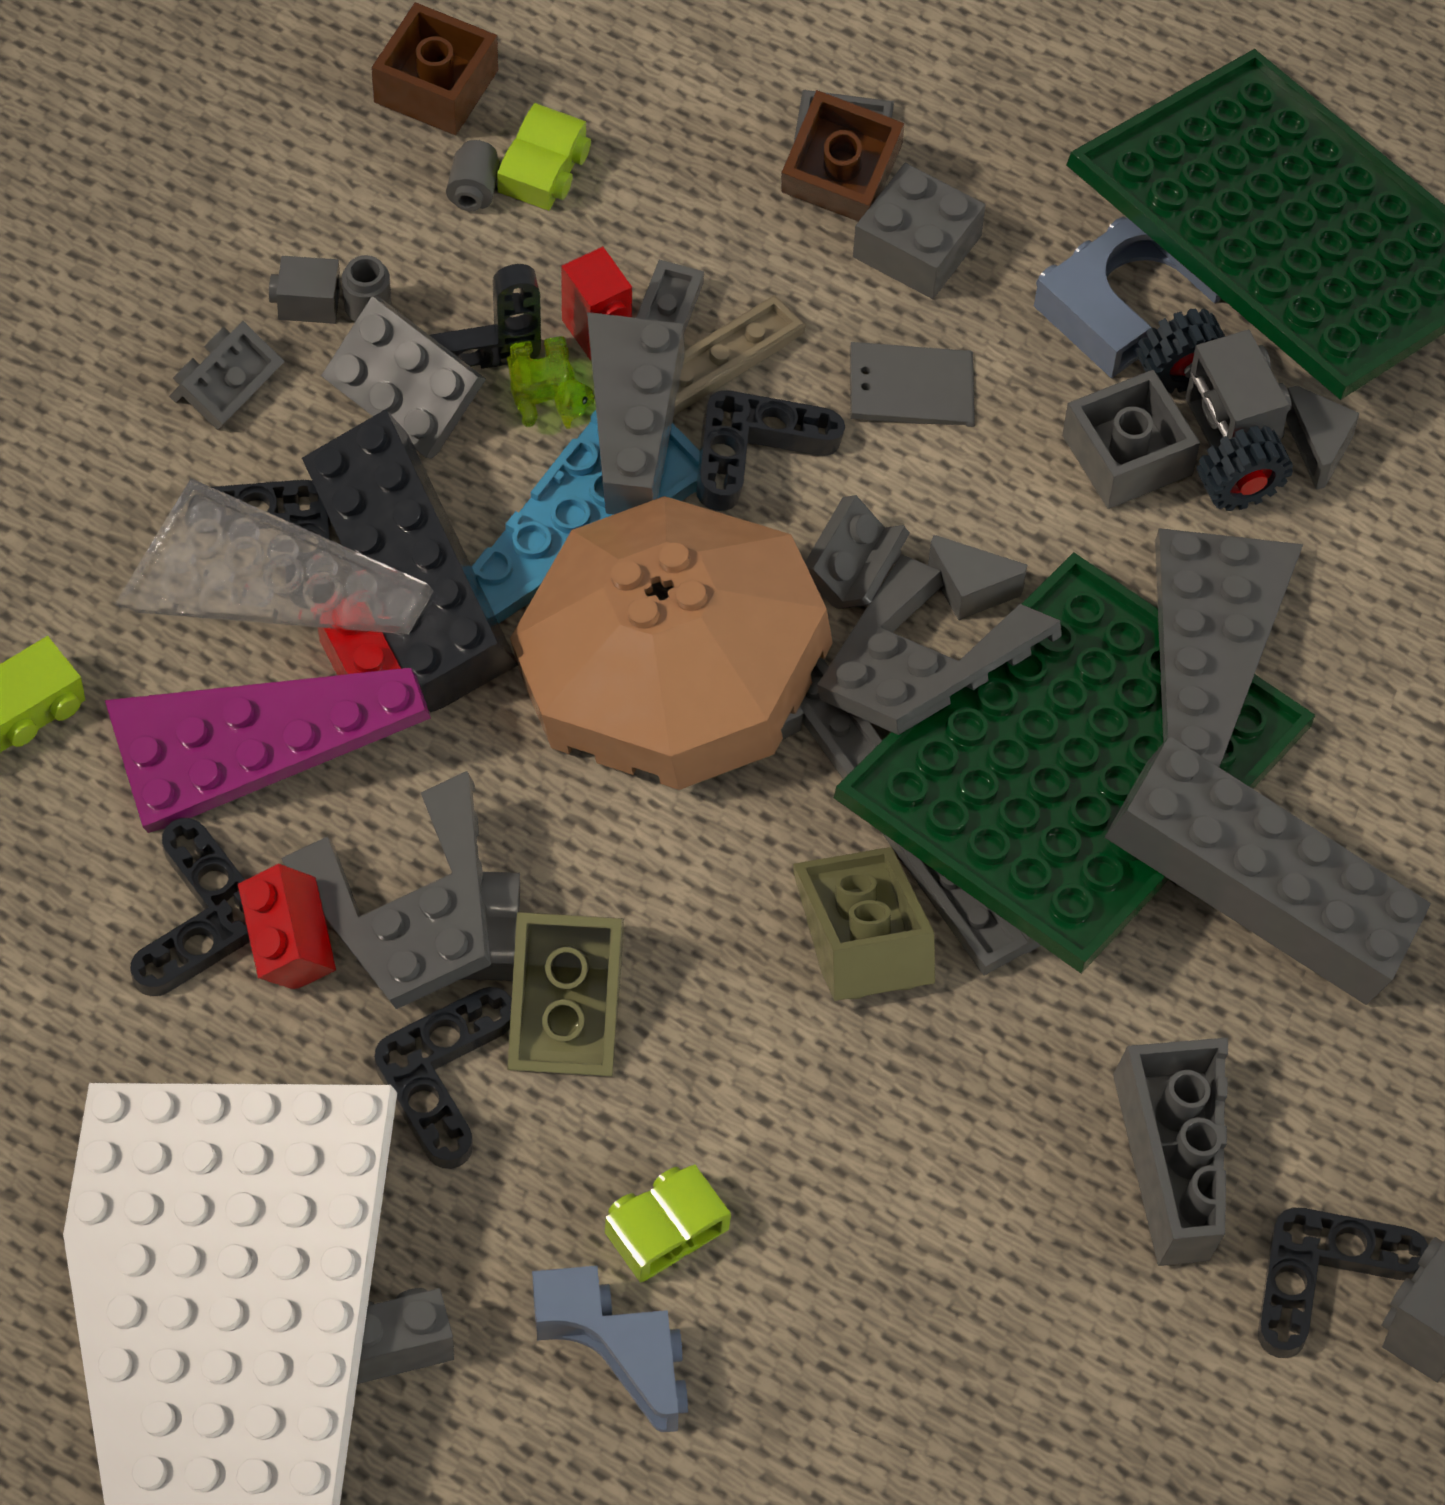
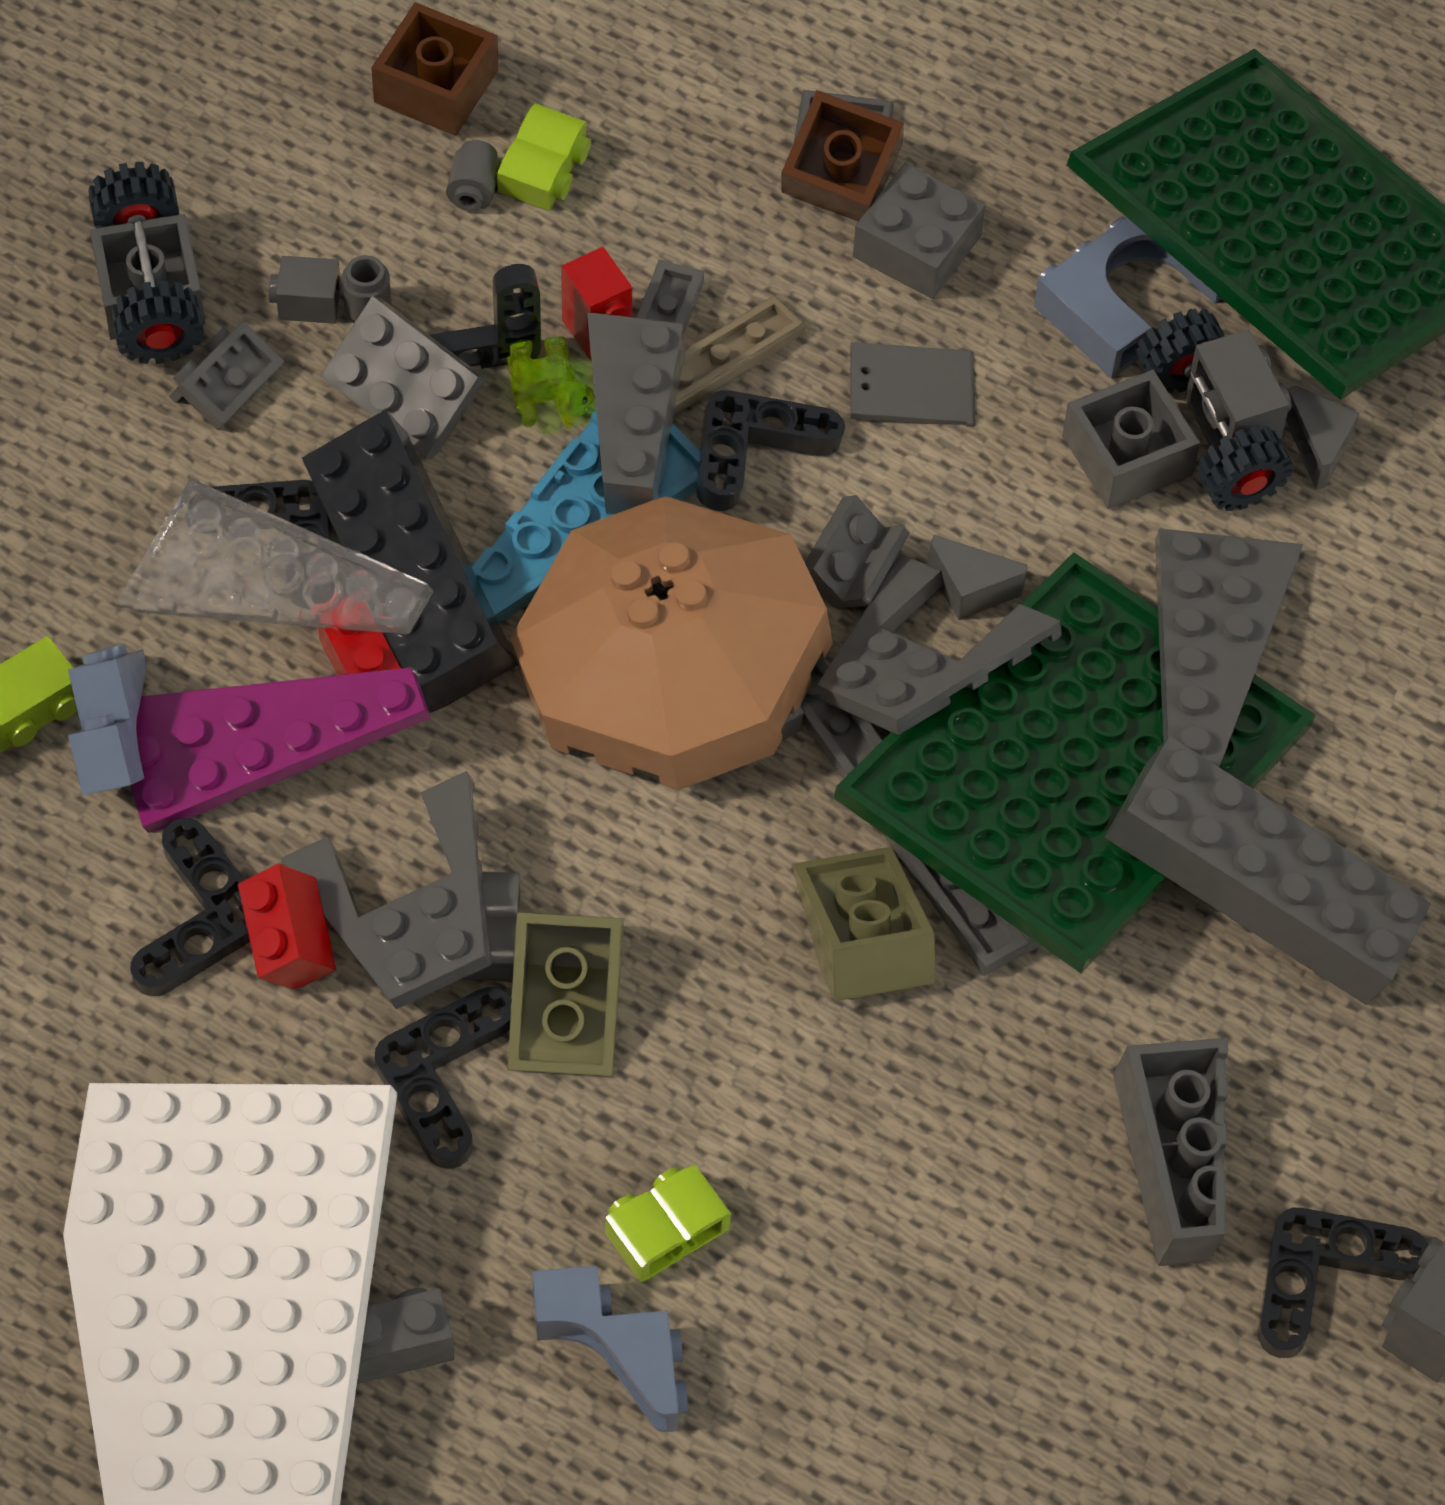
none -> sand blue arch [68,644,147,796]
none -> brick [88,162,205,364]

